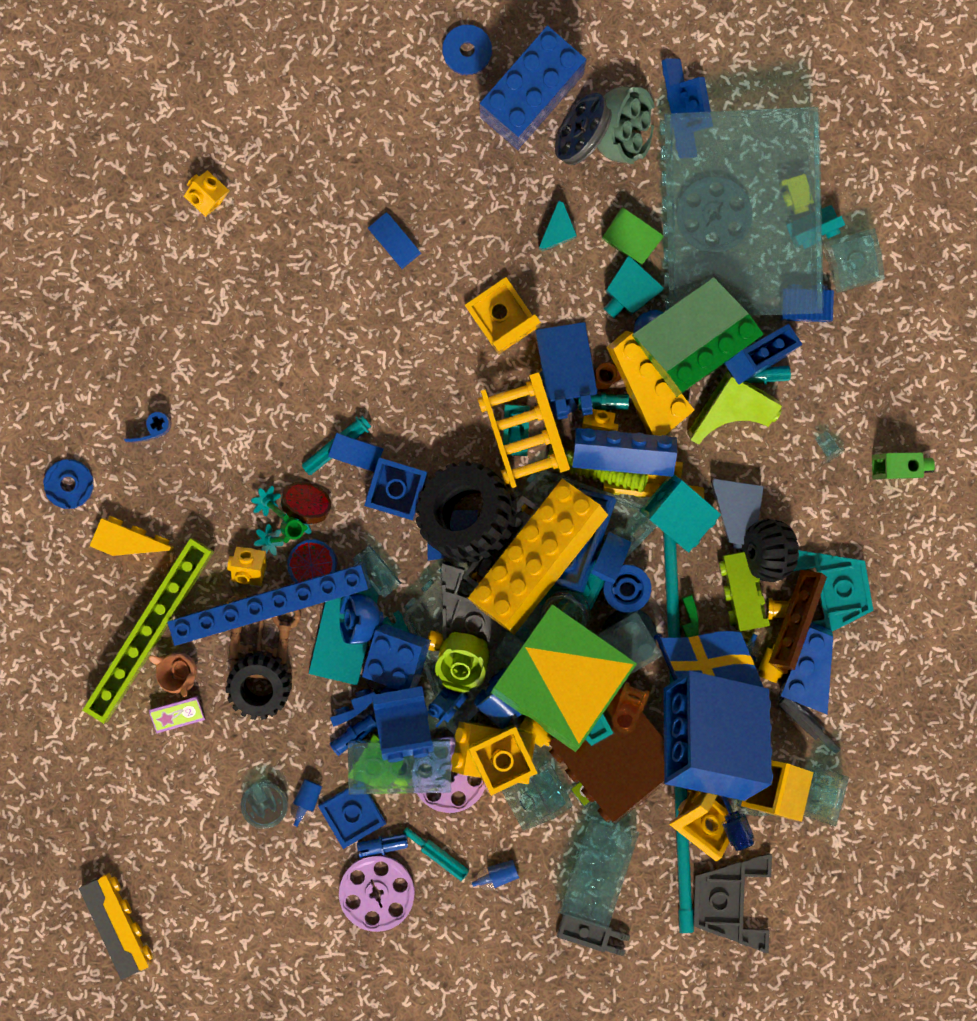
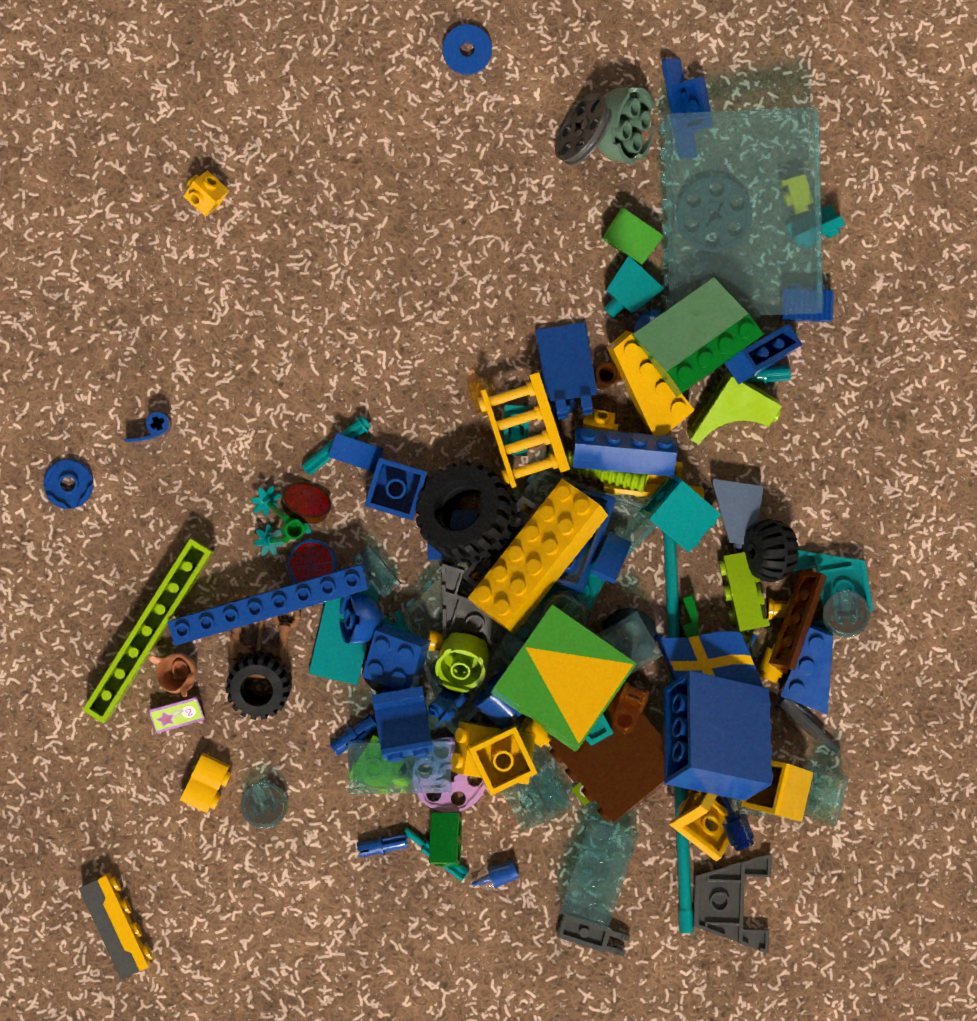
yellow slope [90,515,174,556] -> none
yellow brick [227,547,267,586] -> none
blue piece [290,779,323,827] -> none
blue tile [318,781,387,849] -> none
blue slope [330,688,377,727] -> none
lavender wedge [339,855,415,932] -> none
blue slope [368,212,421,269] -> none
yellow bracket [465,277,541,355] -> none
blue brick [479,25,586,150] -> none
teal slope [539,201,577,251] -> none
teal pin [578,392,629,411] -> none
blue piece [604,565,651,612] -> none
clear light blue piece [815,431,845,463] -> none
clear light blue slope [822,228,885,293] -> none
bright green torso [872,452,935,480] -> none
none -> yellow brick [180,753,232,813]
none -> green hinge [429,813,462,867]
none -> clear yellow brick [468,378,500,417]
none -> clear light blue head [823,590,870,638]

